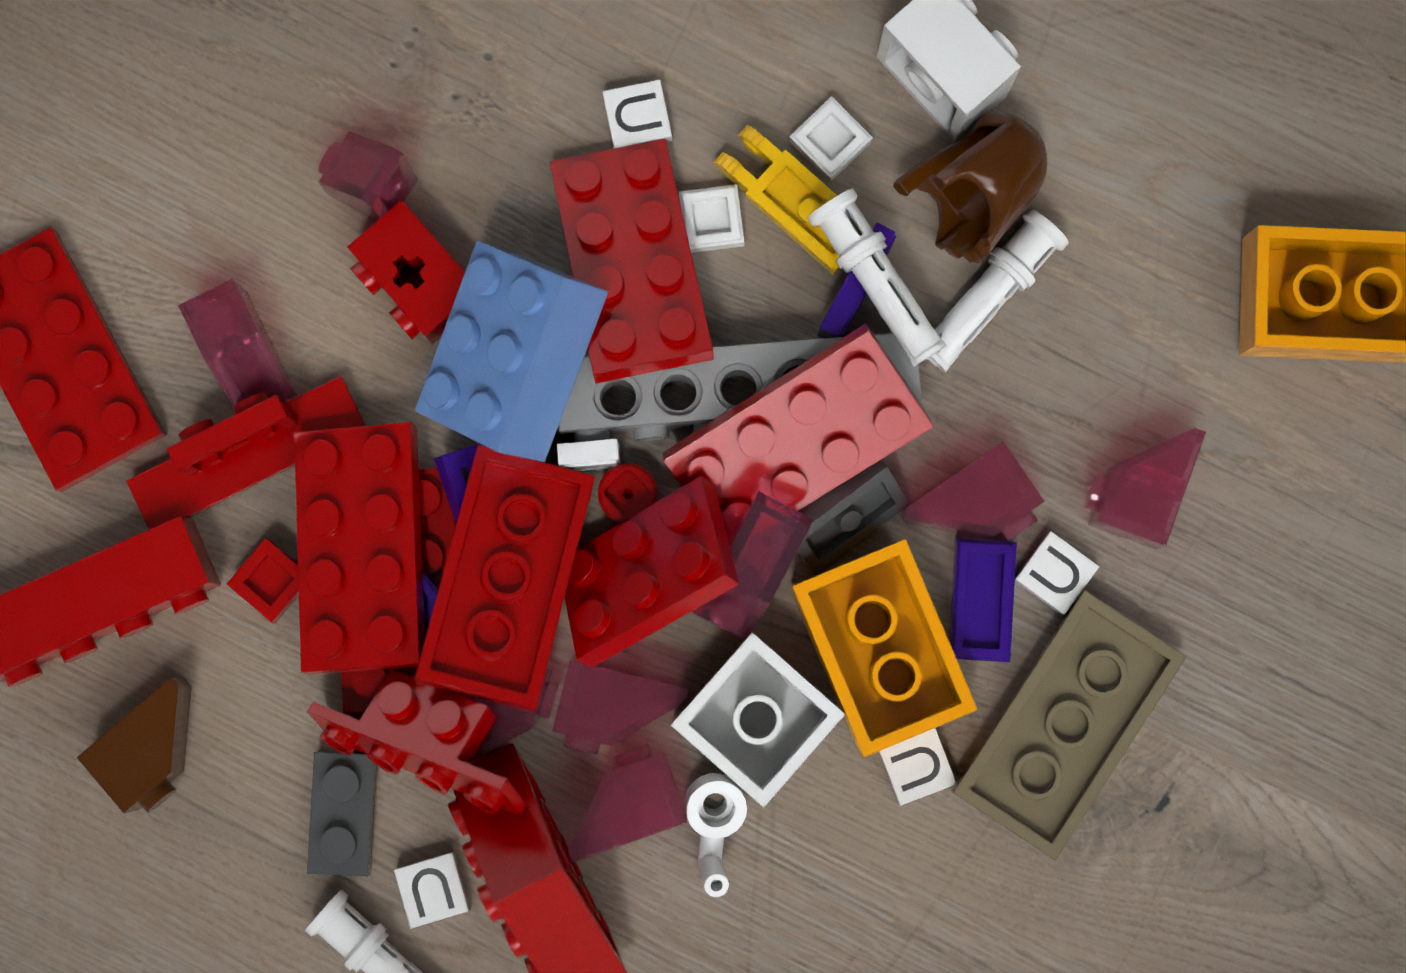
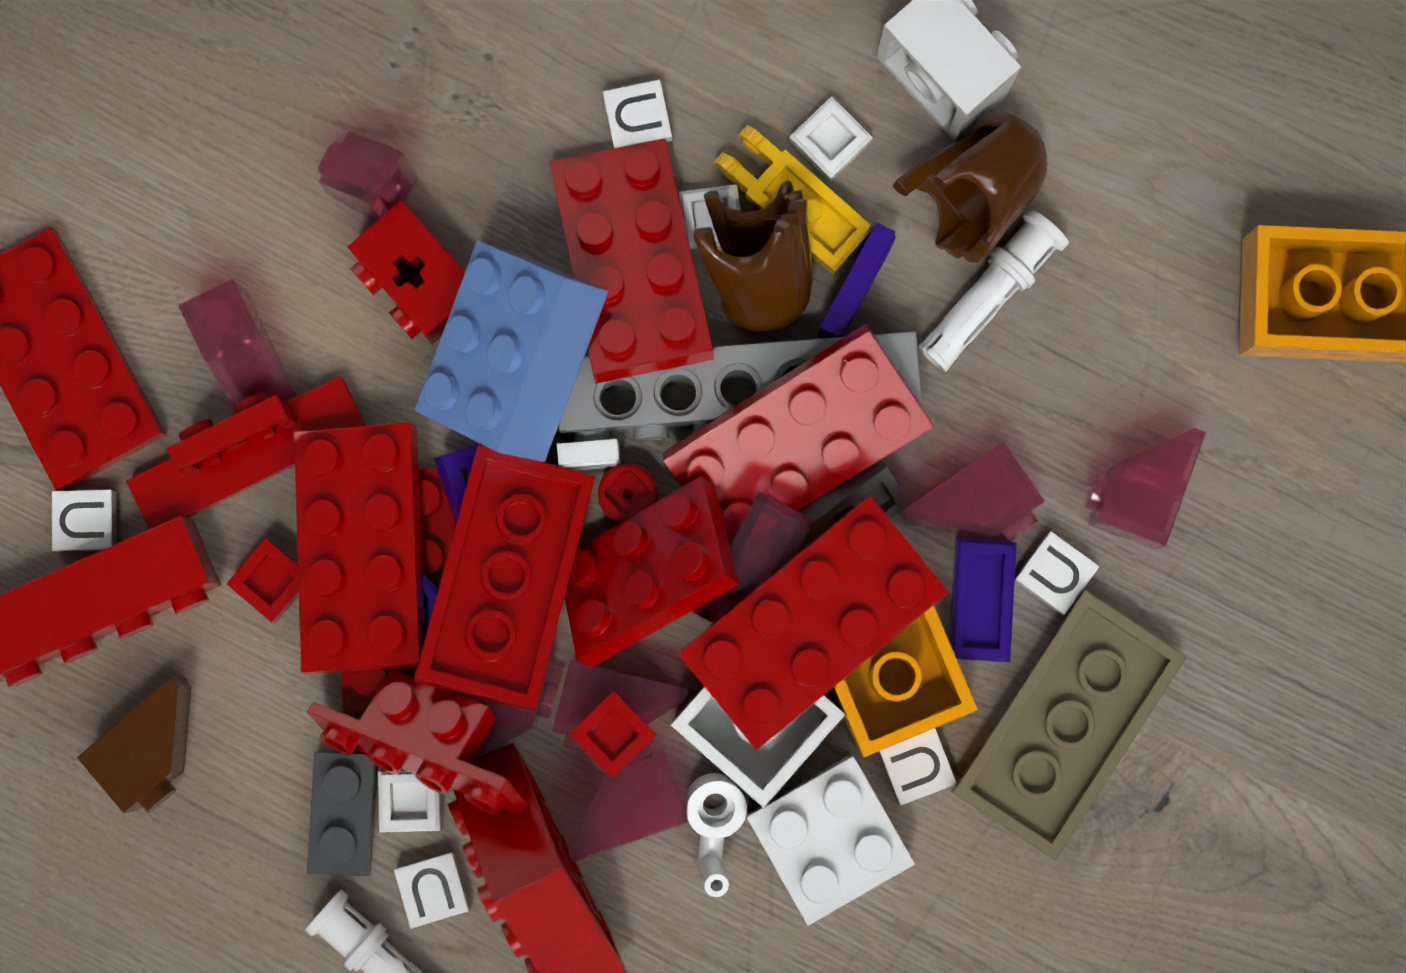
white pin [807,188,946,367] -> none
none -> white tile [52,490,117,552]
none -> white tile [378,770,442,832]
none -> red plate [569,691,657,779]
none -> red plate [677,496,949,751]
none -> reddish brown hair [693,181,813,333]
none -> white brick [746,754,915,926]

